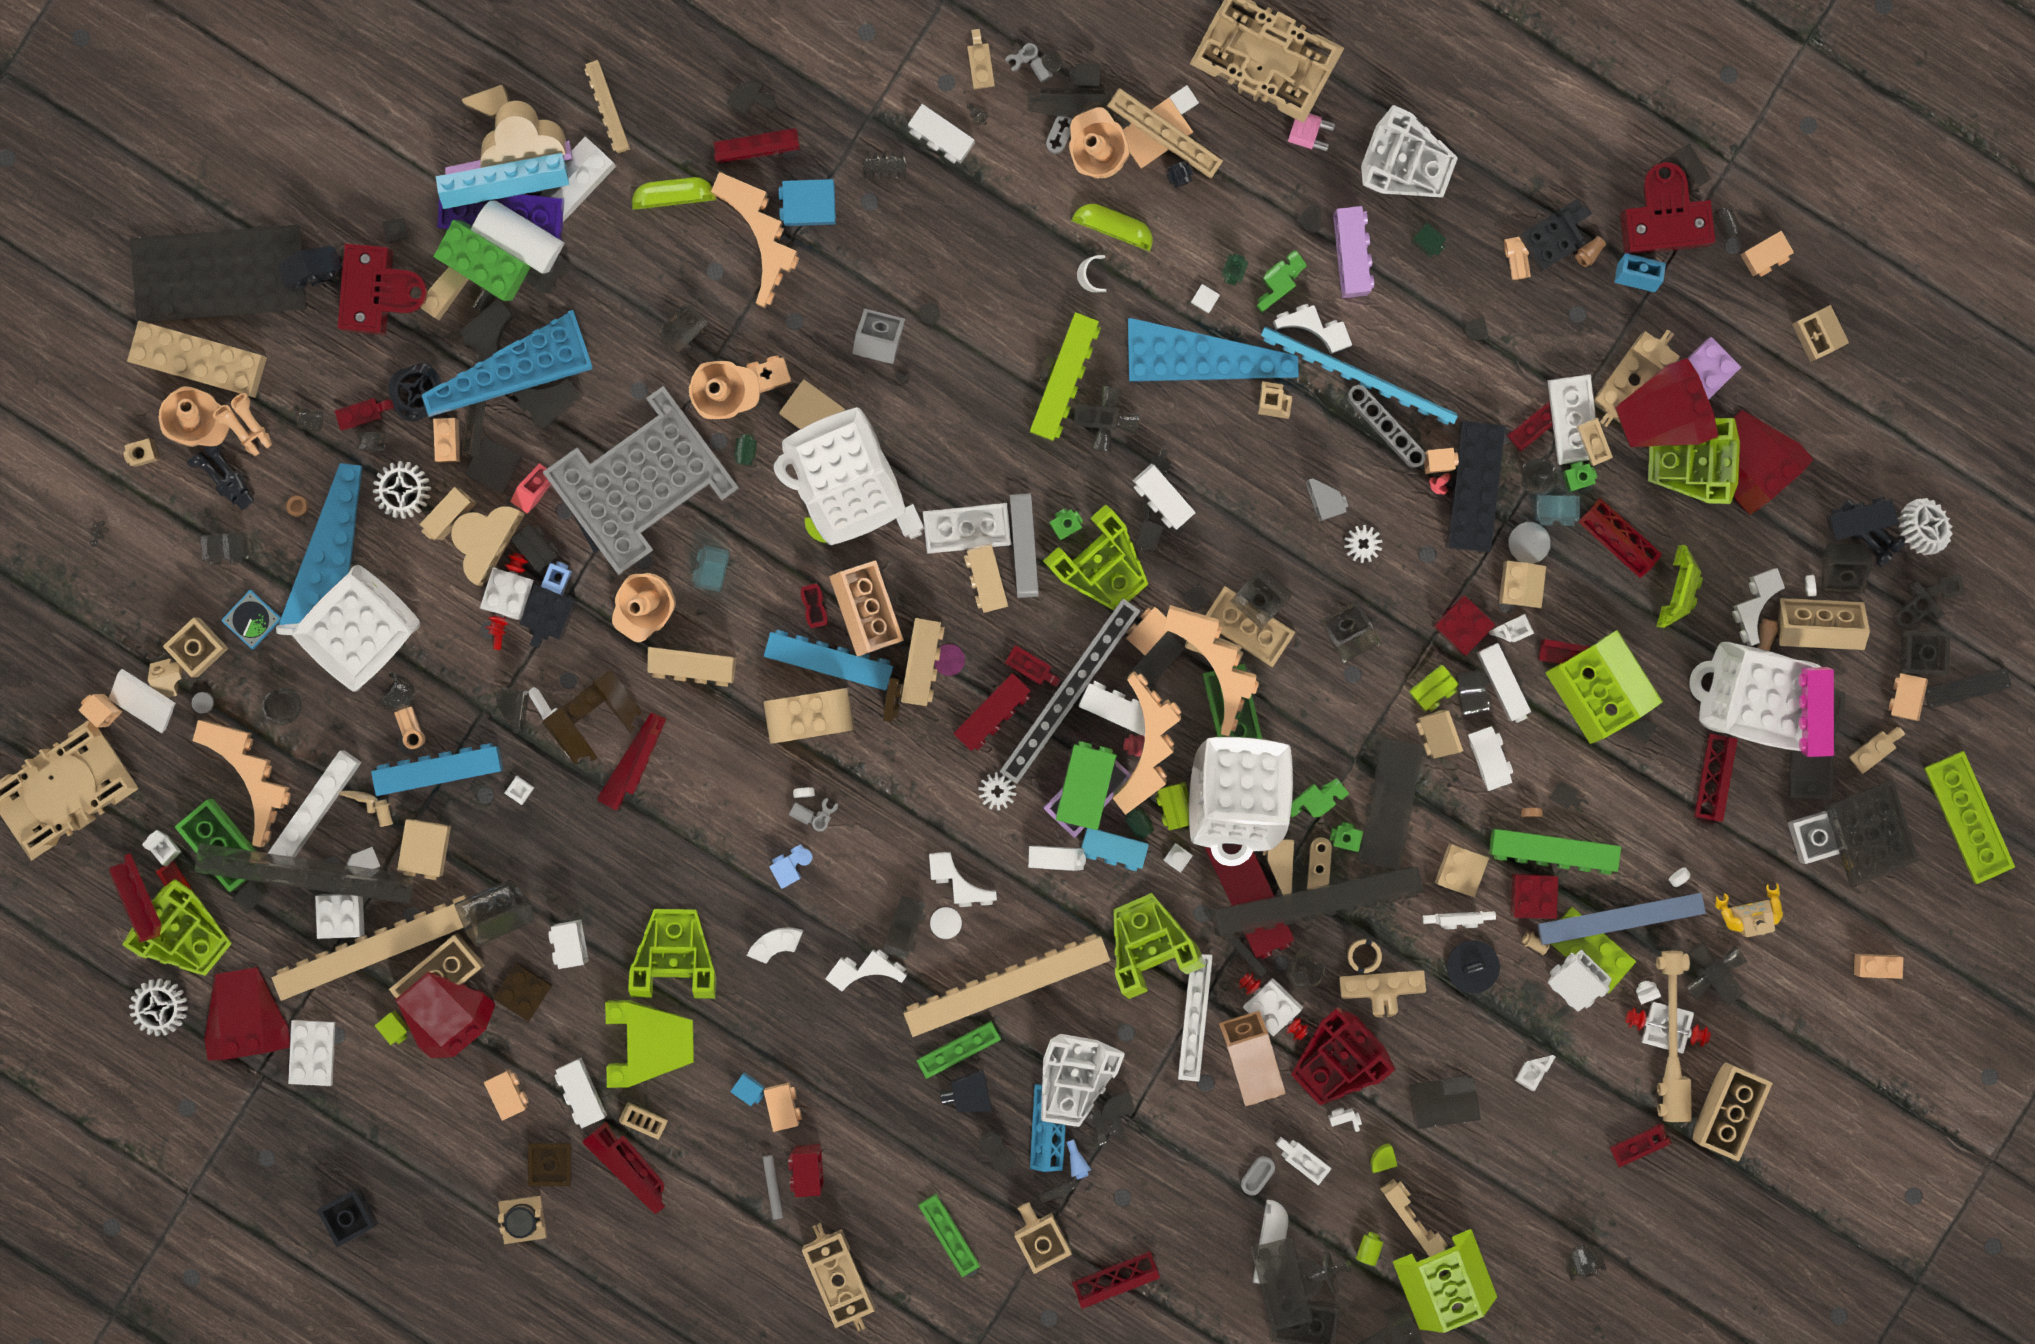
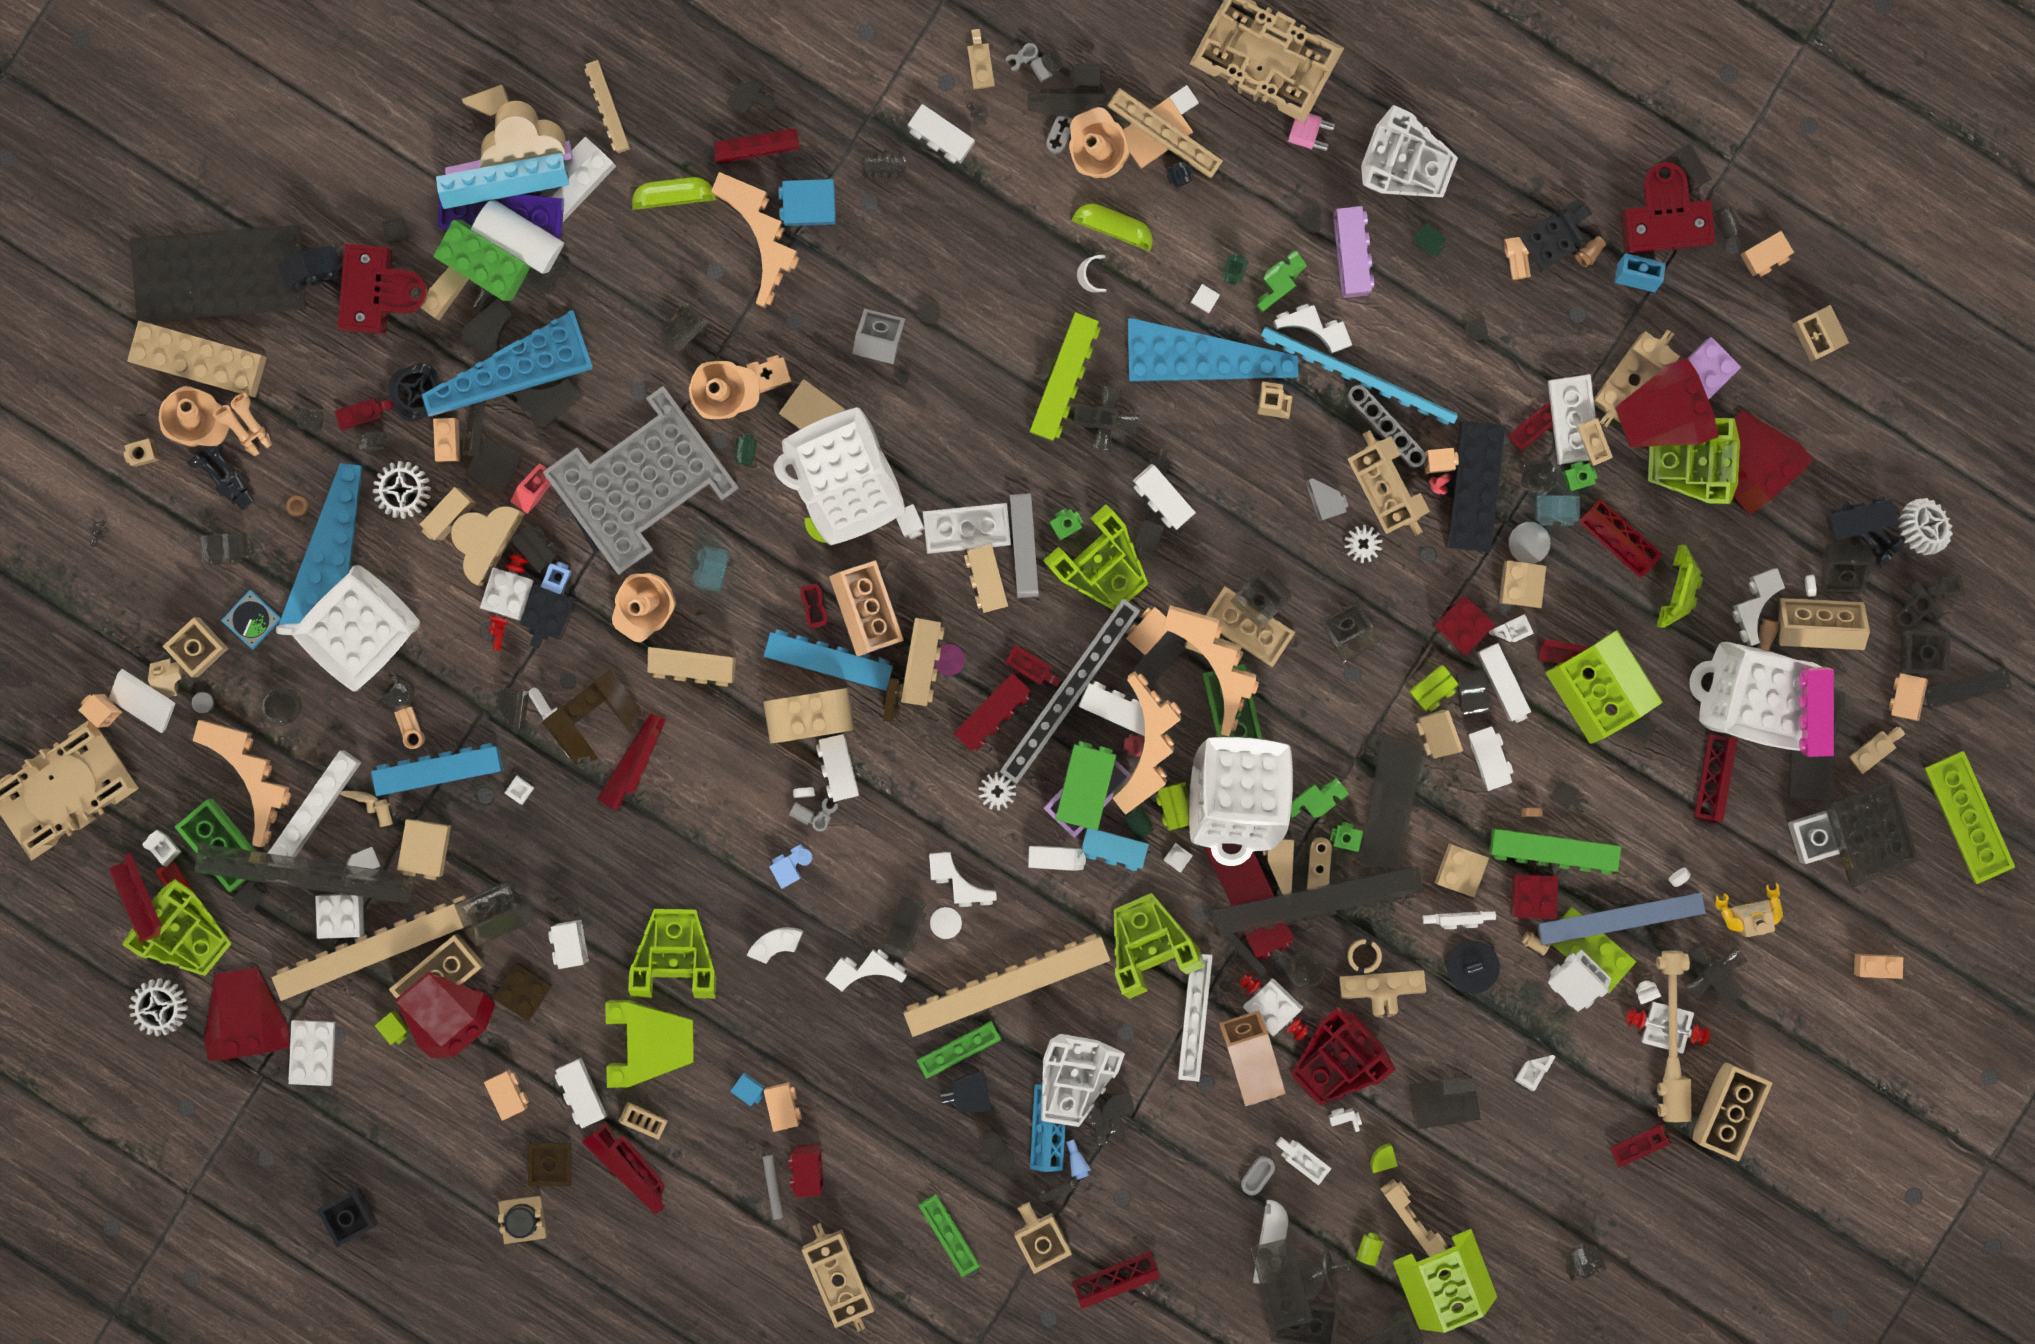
none -> white brick [816,734,859,802]
none -> tan brick [1348,430,1430,536]

